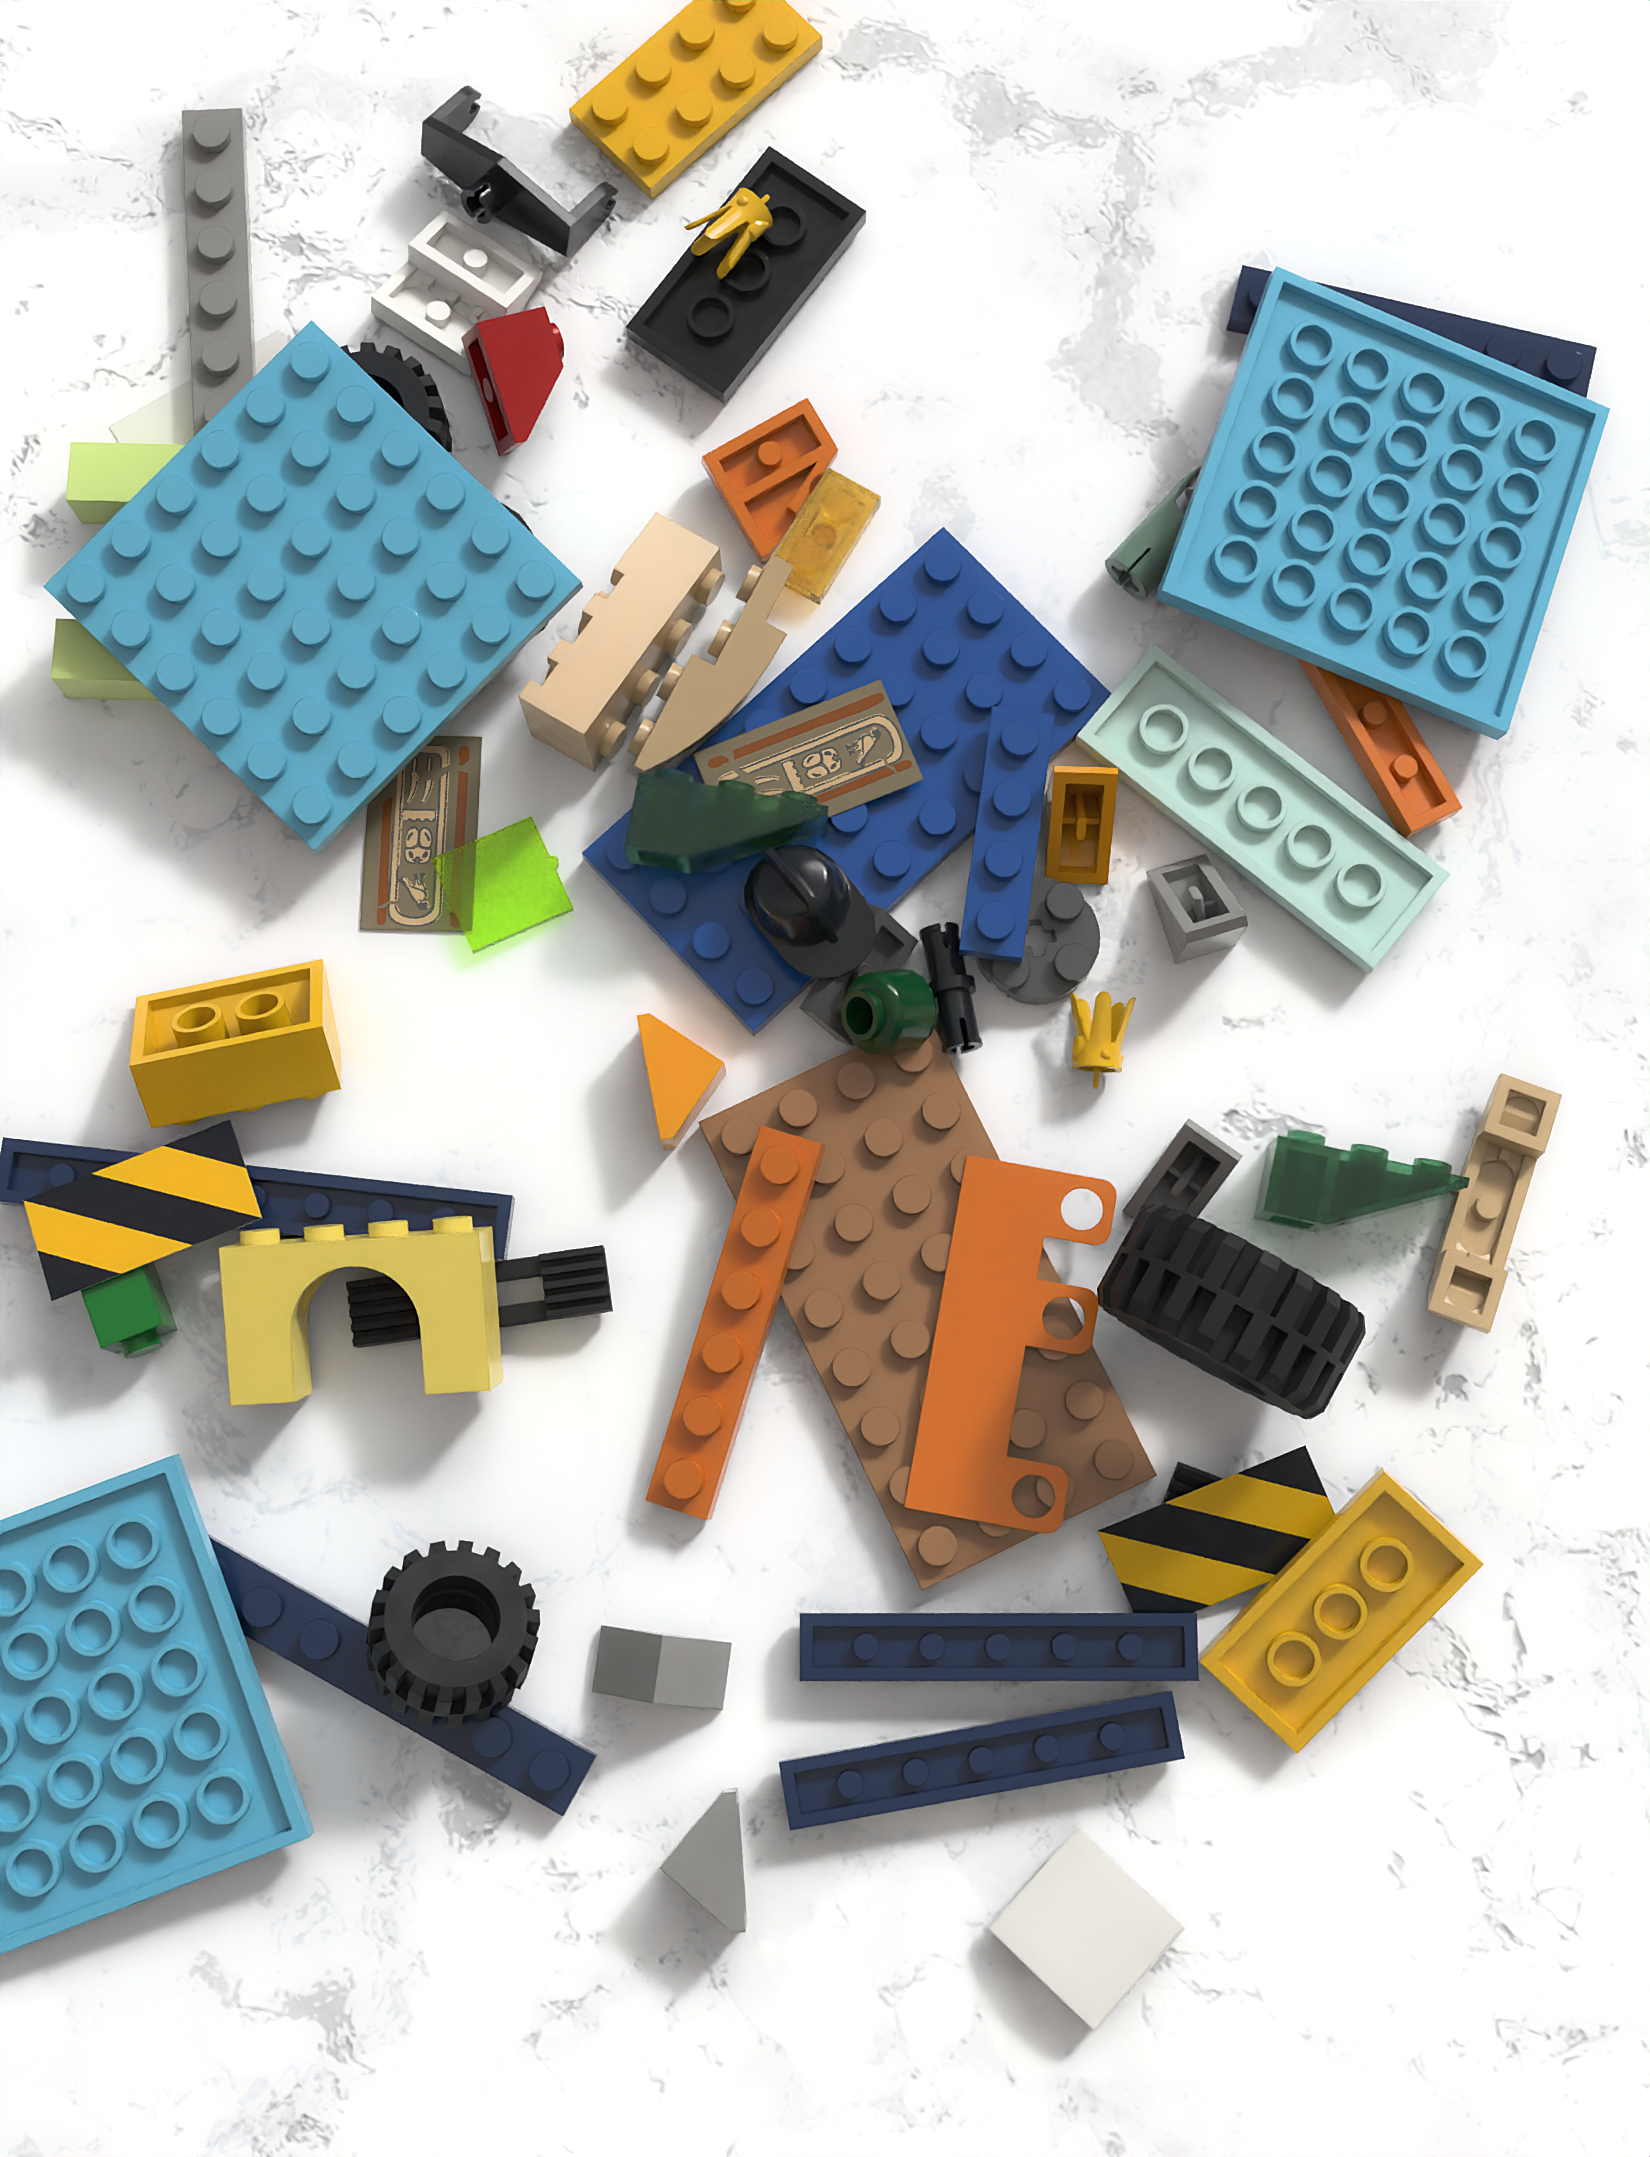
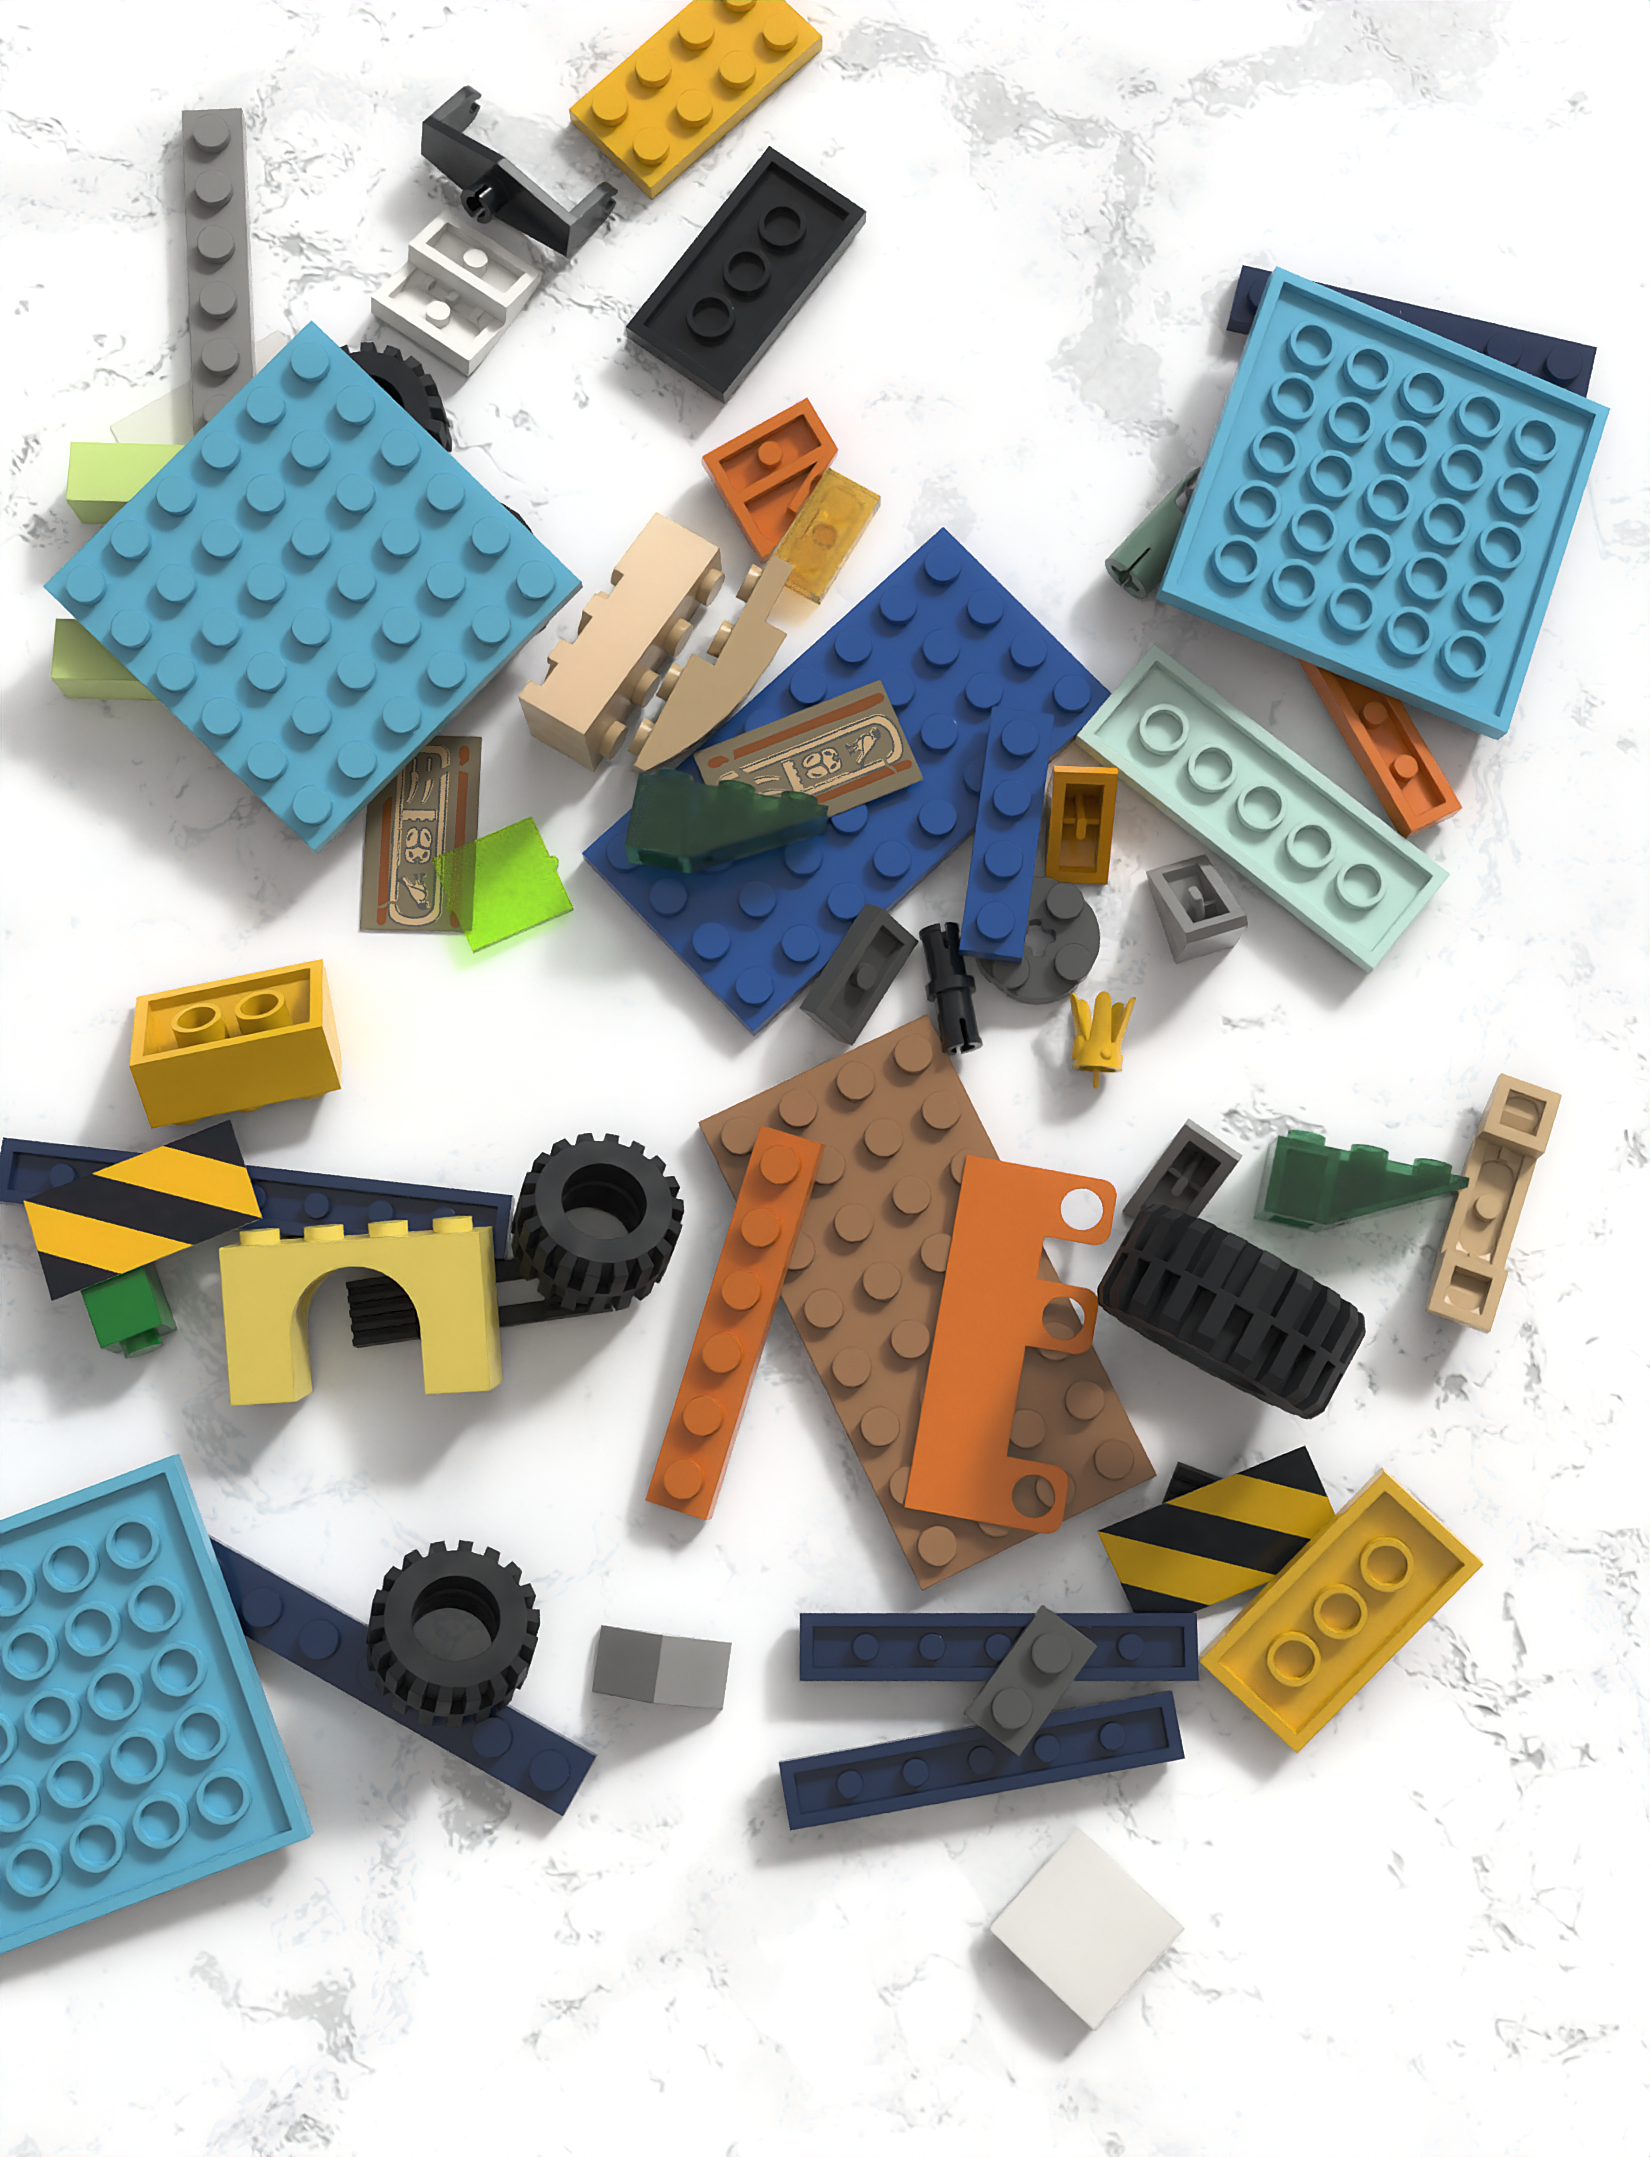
red slope [461,306,564,456] -> none
light orange slope [636,1013,726,1150] -> none
light grey slope [660,1787,747,1933] -> none
yellow piece [684,188,773,279] -> none
black piece [744,845,876,979] -> none
dark green head [841,968,936,1055] -> none
none -> black tyre [511,1133,684,1313]
none -> dark grey plate [963,1605,1097,1756]

